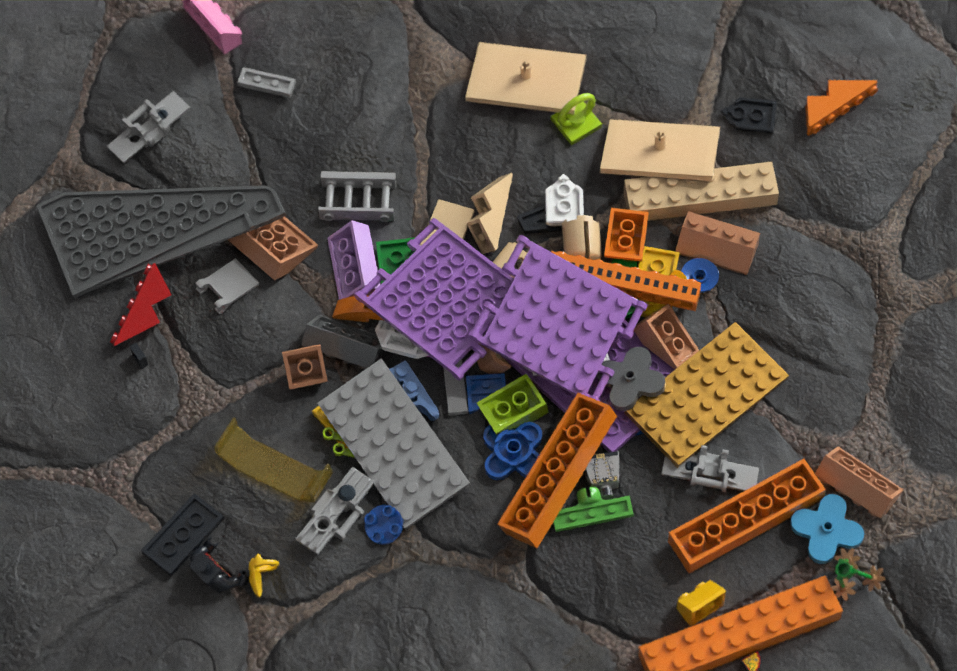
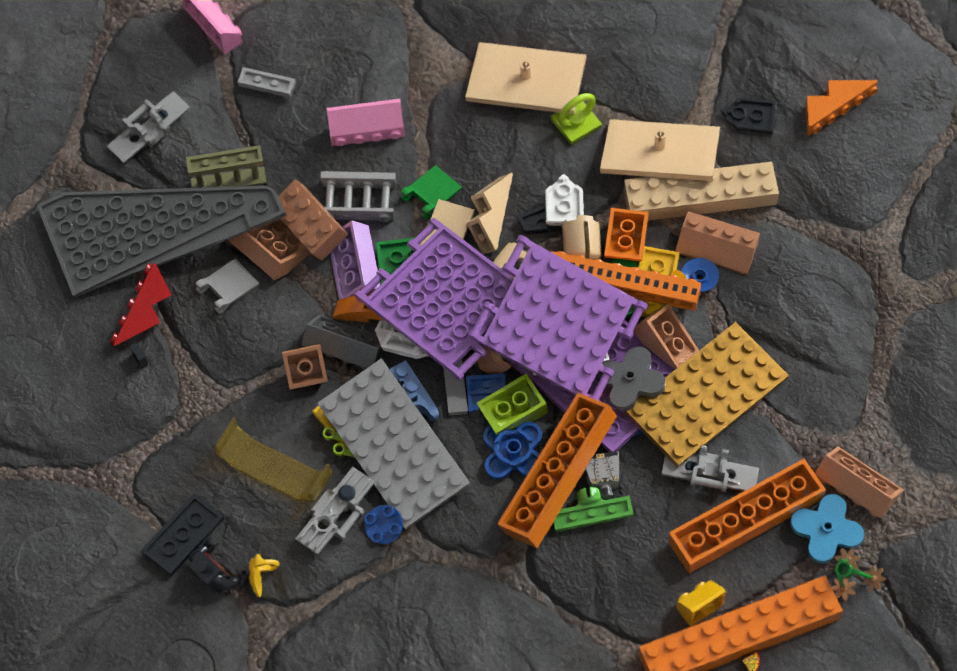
none -> olive fence [186,145,267,188]
none -> nougat brick [278,179,348,261]
none -> bright pink slope [327,99,404,146]
none -> green flag [400,165,462,220]

